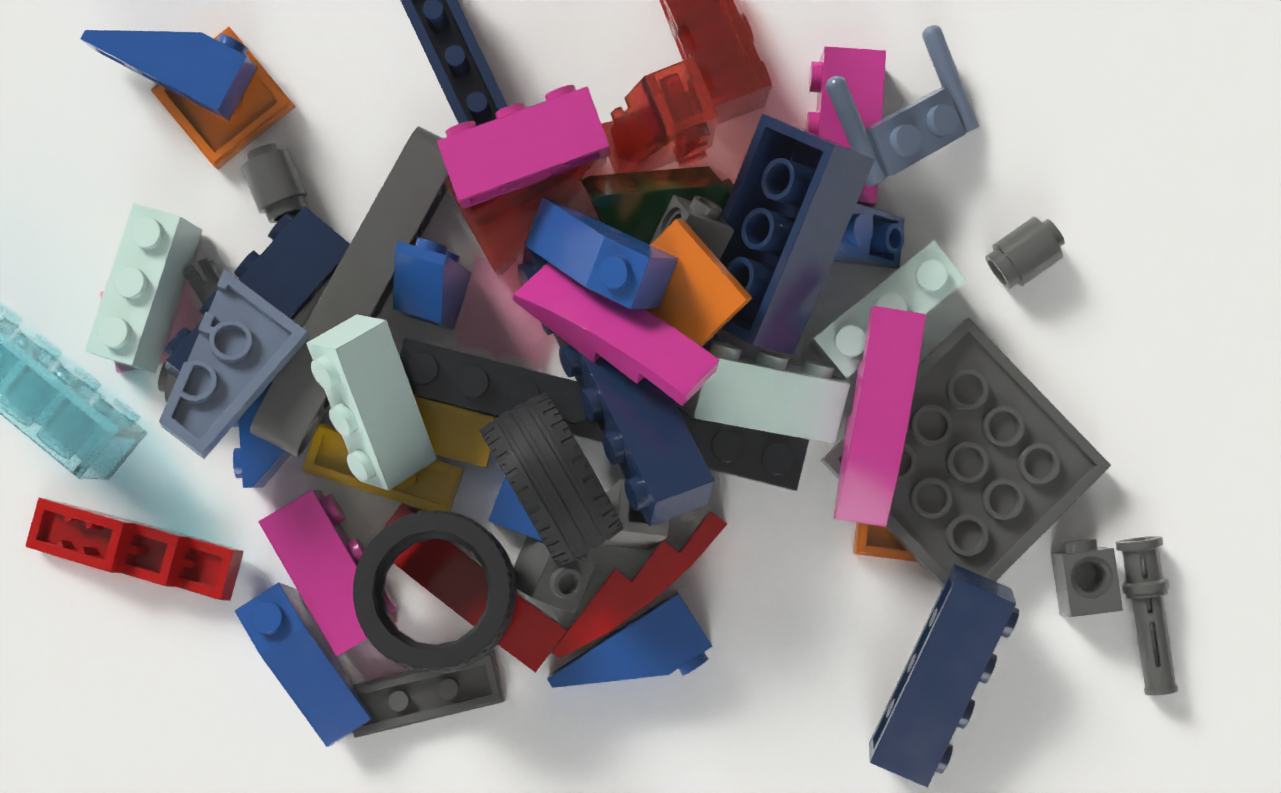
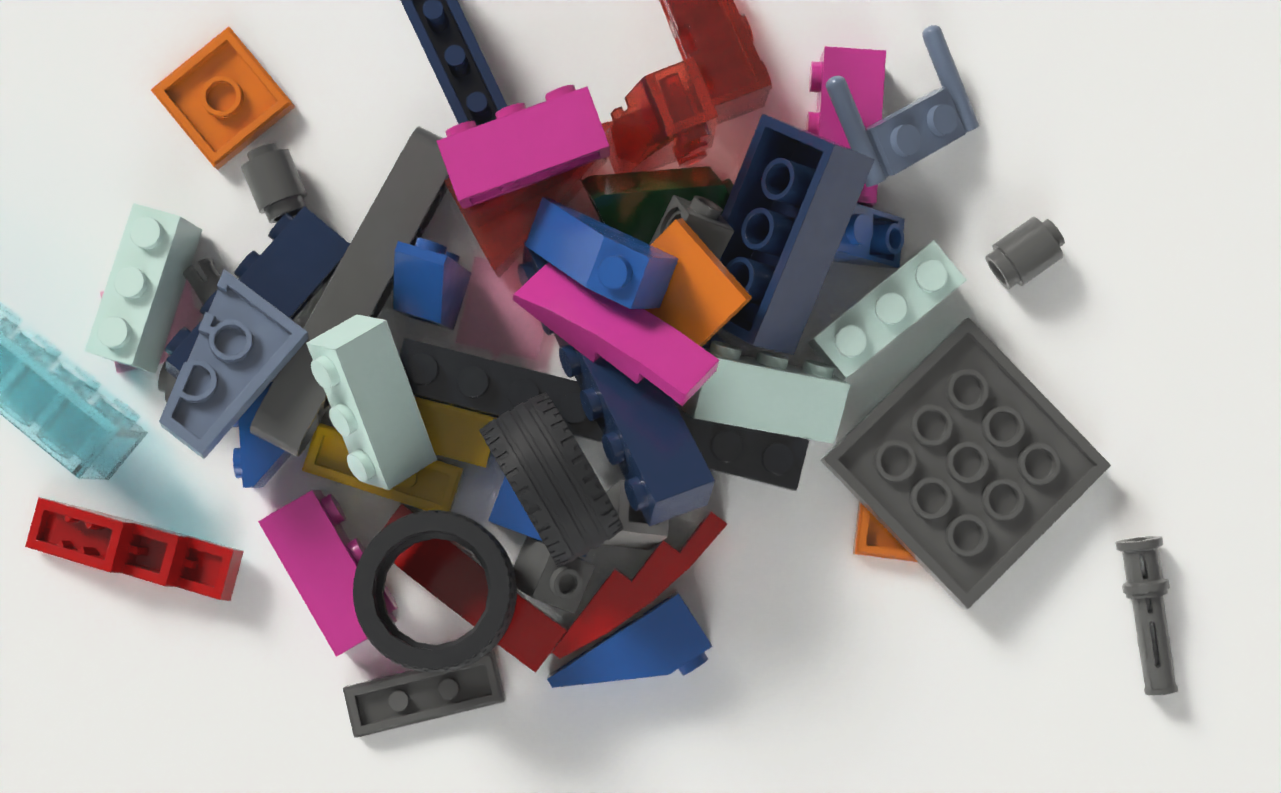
blue slope [80,30,257,121] -> none
blue slope [235,582,373,747] -> none
dark pink slope [833,306,926,527] -> none
dark blue brick [869,564,1019,788] -> none
dark grey brick [1051,539,1123,617] -> none

